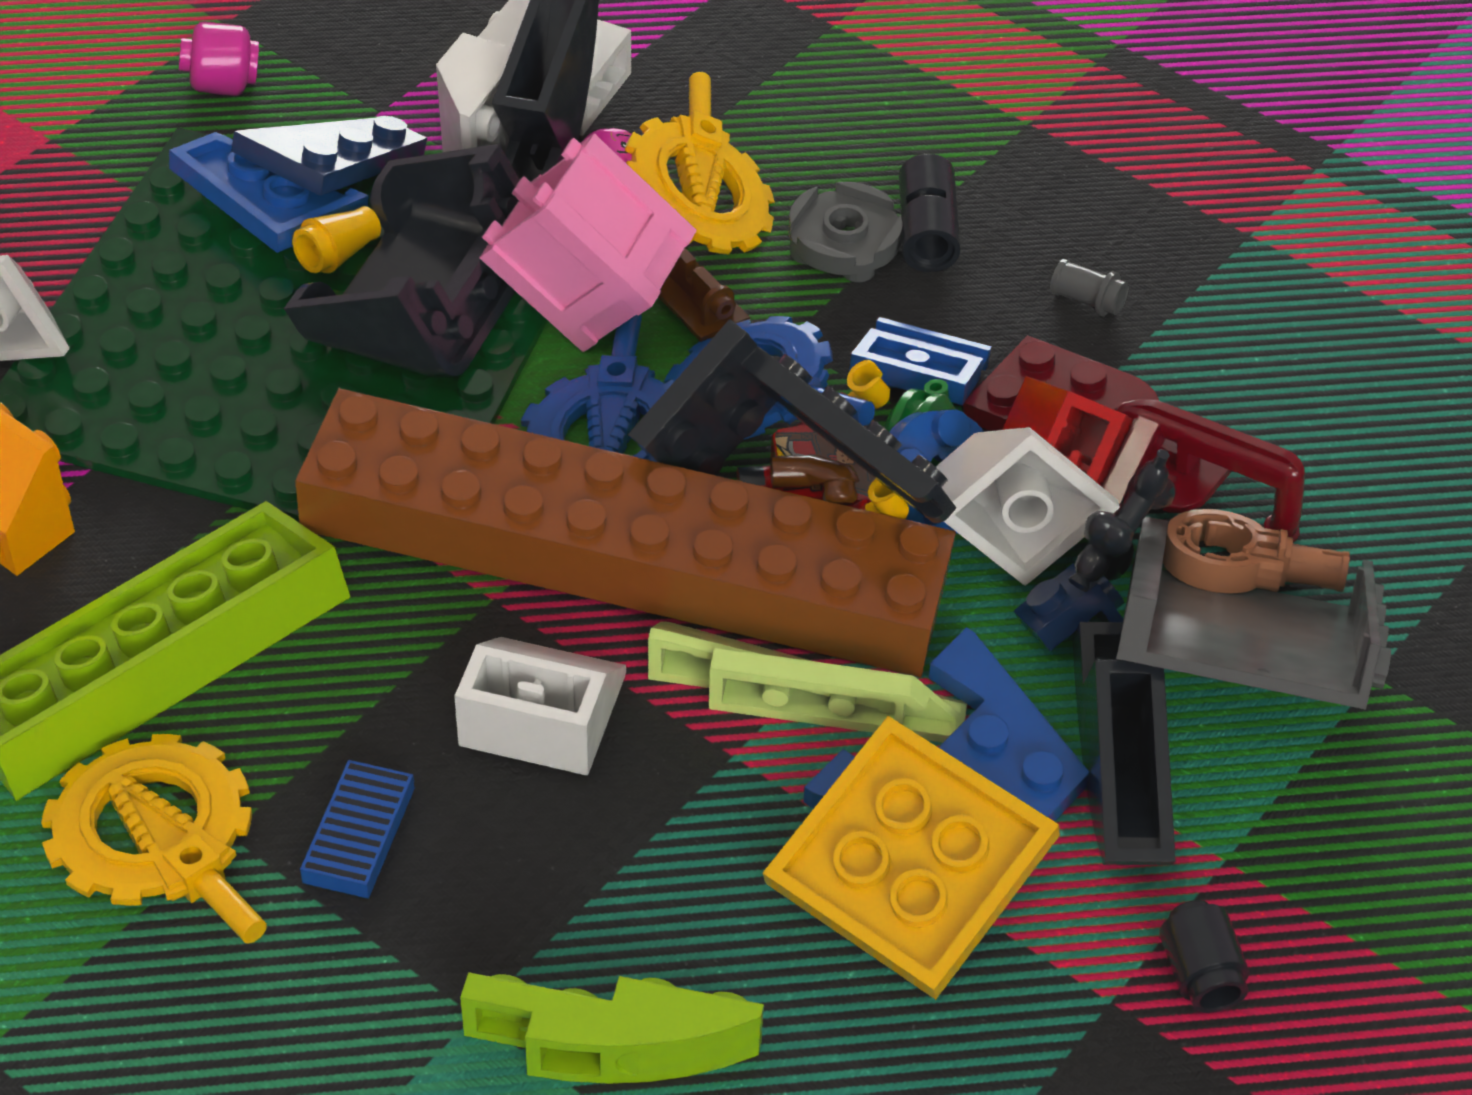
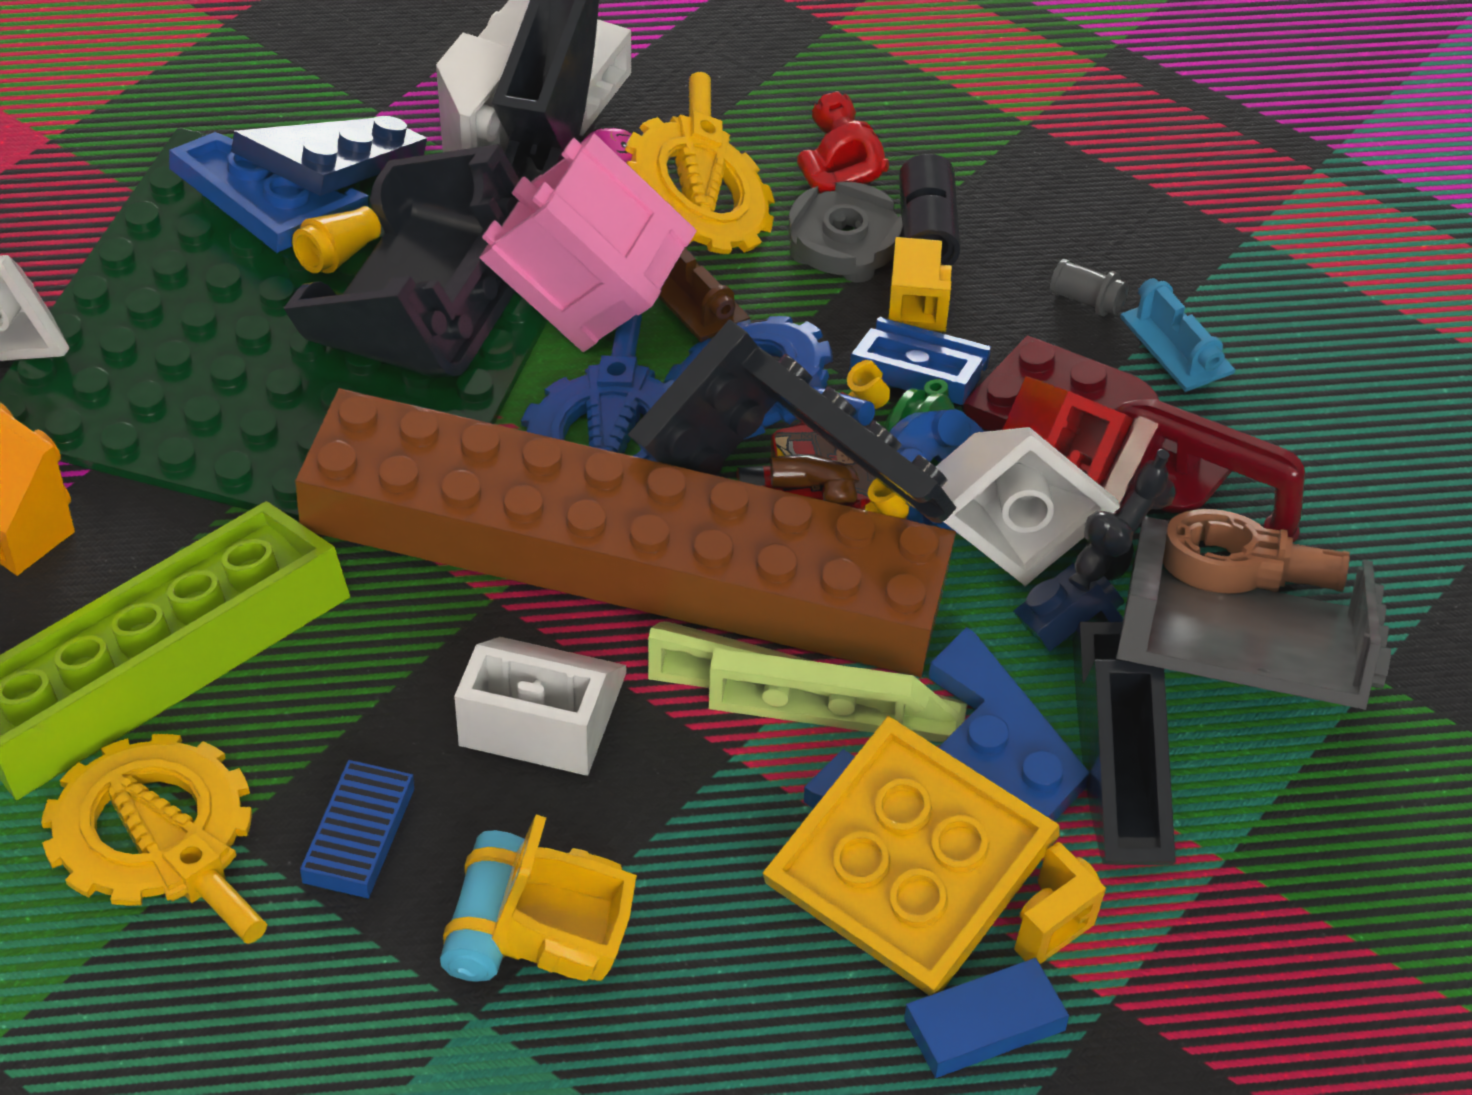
dark pink head [179,21,259,96] -> none
lime slope [460,972,764,1084] -> none
black brick [1159,900,1250,1013] -> none
none -> yellow piece [440,814,637,982]
none -> red piece [797,91,889,194]
none -> yellow brick [888,237,952,332]
none -> blue tile [904,958,1069,1078]
none -> yellow bracket [1014,842,1106,964]
none -> dark azure hinge [1120,278,1235,392]

